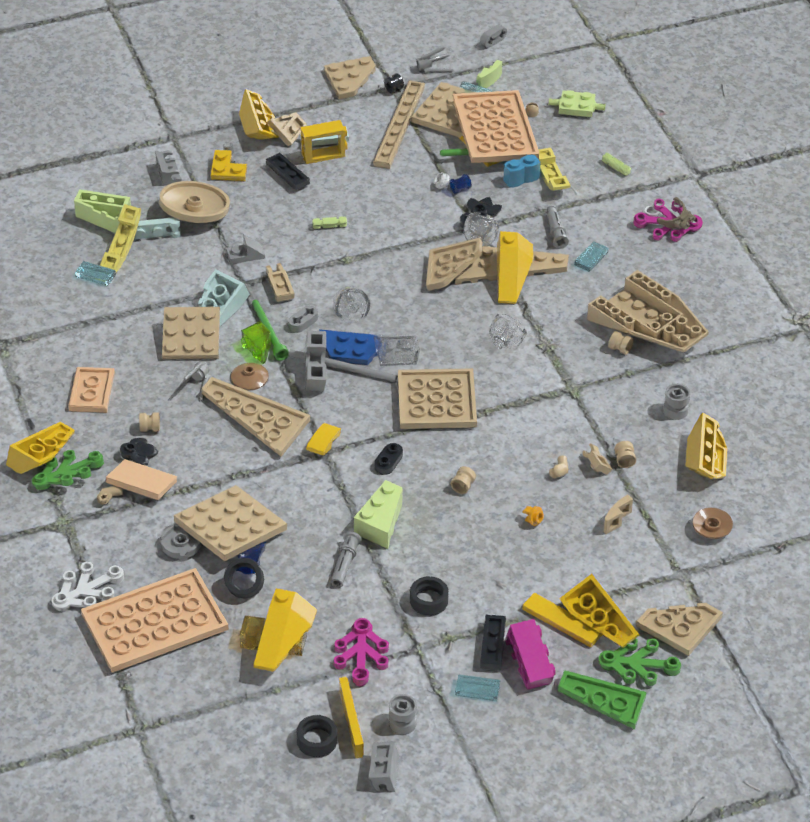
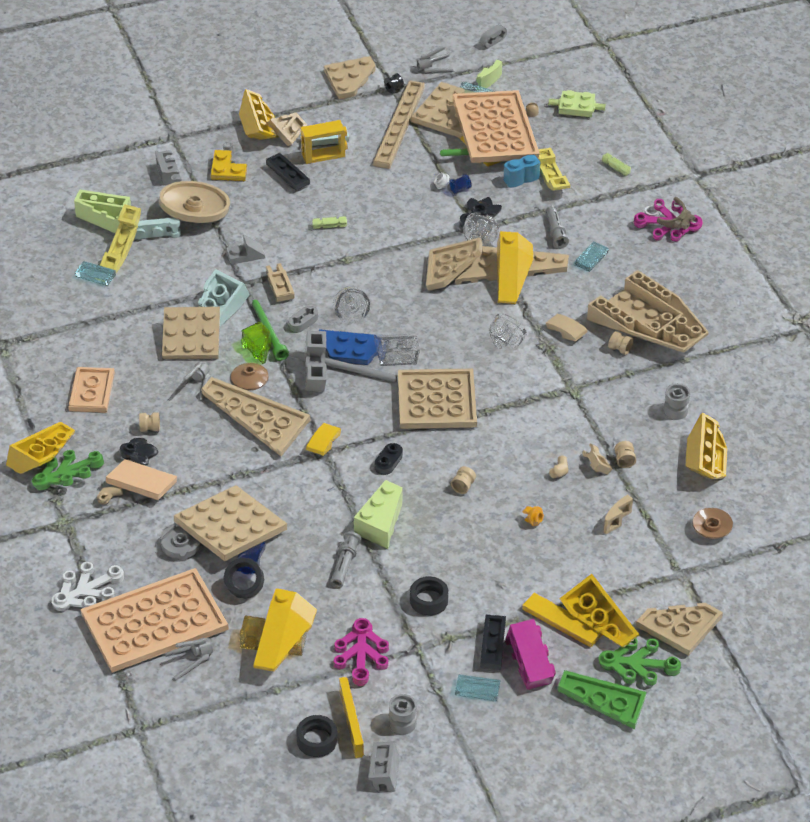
none -> light grey plant [164,637,213,680]
none -> tan slope [546,314,588,341]

